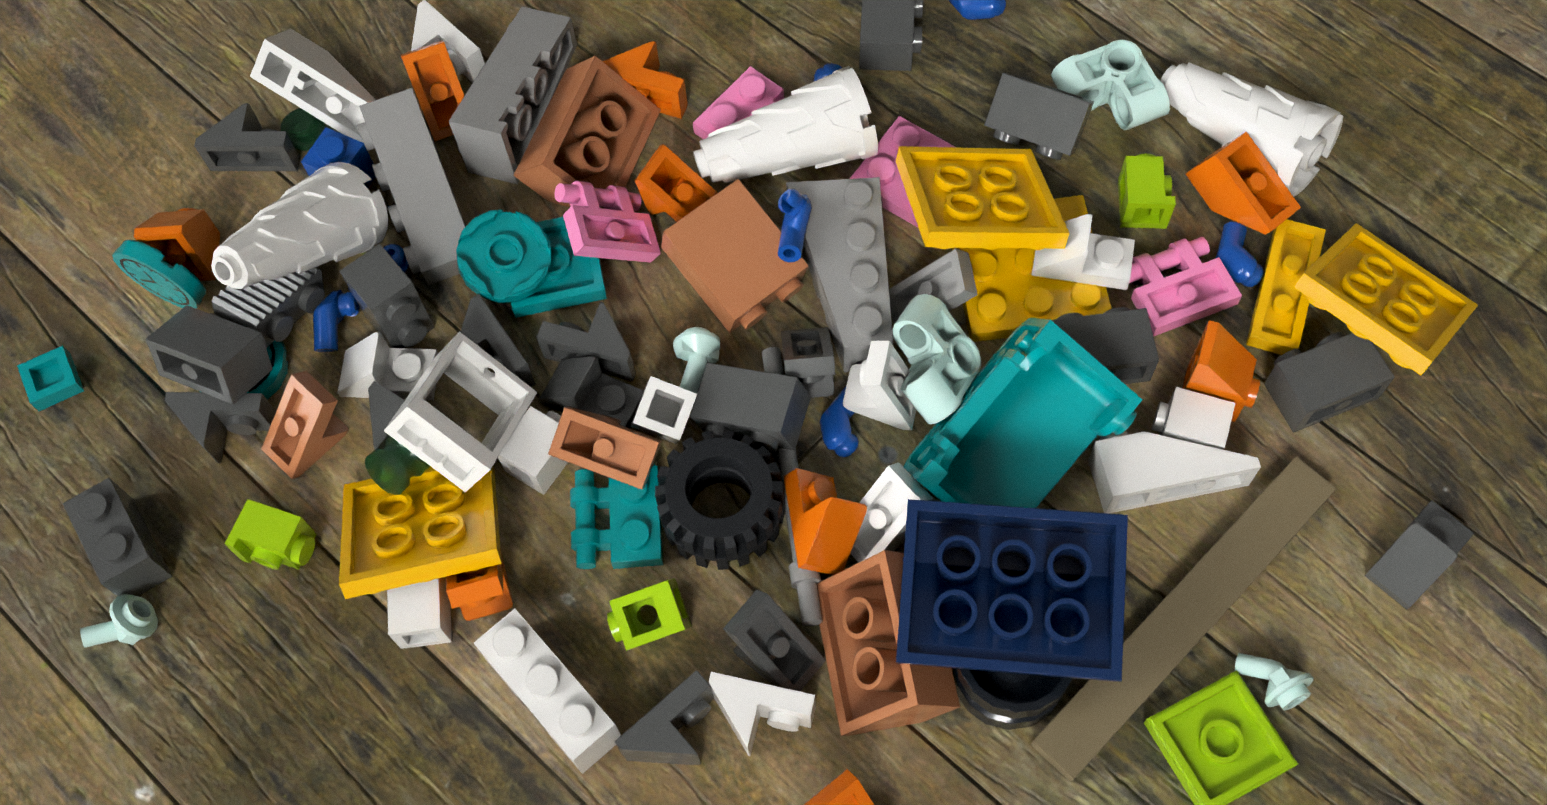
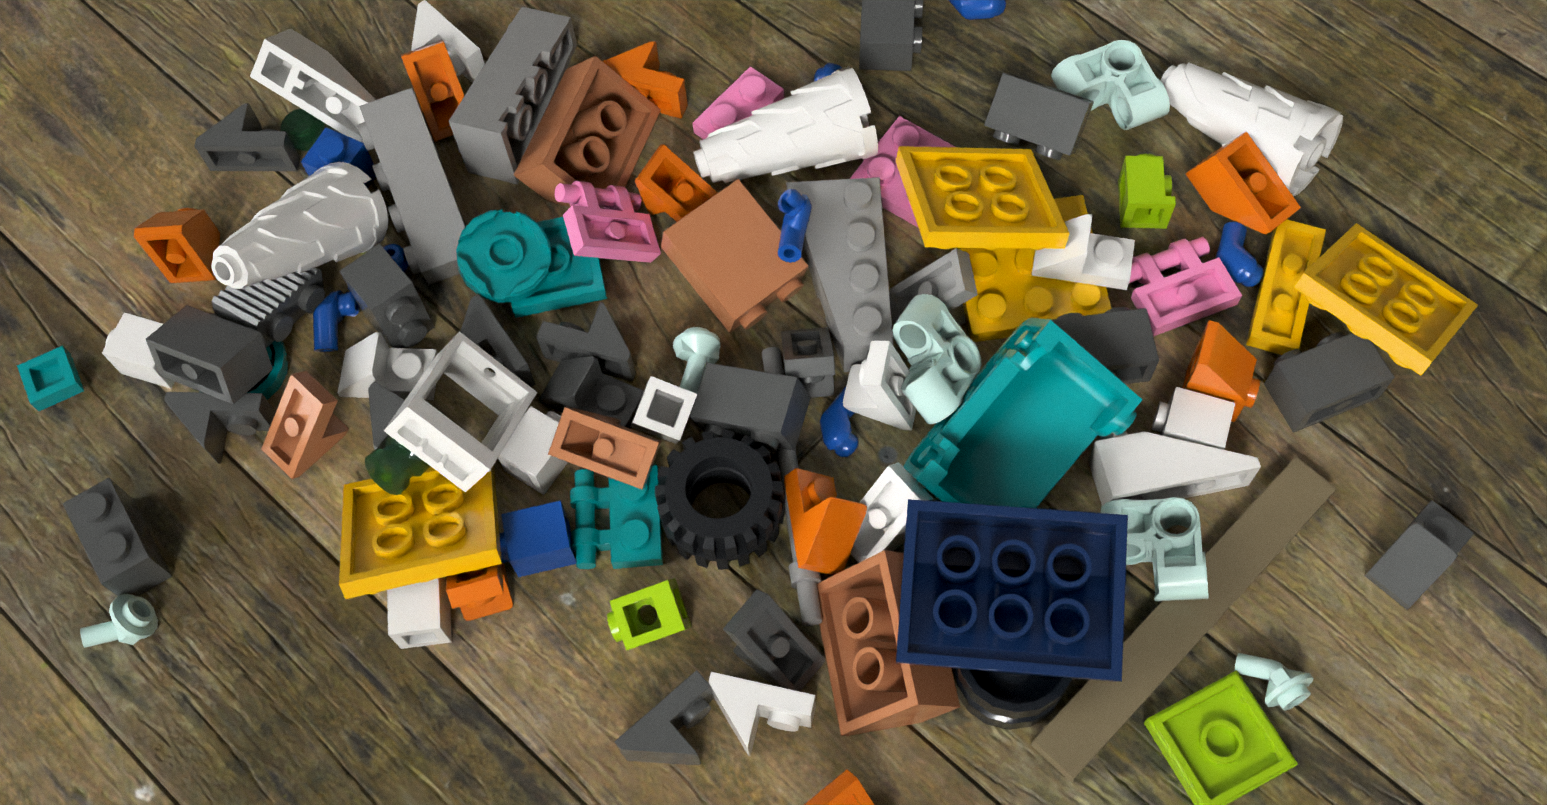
teal tile [112,240,206,309] -> none
lime brick [225,499,317,570] -> none
white arch [474,609,621,774] -> none
none -> white brick [102,313,175,389]
none -> blue brick [499,500,576,577]
none -> light aqua piece [1100,497,1209,601]

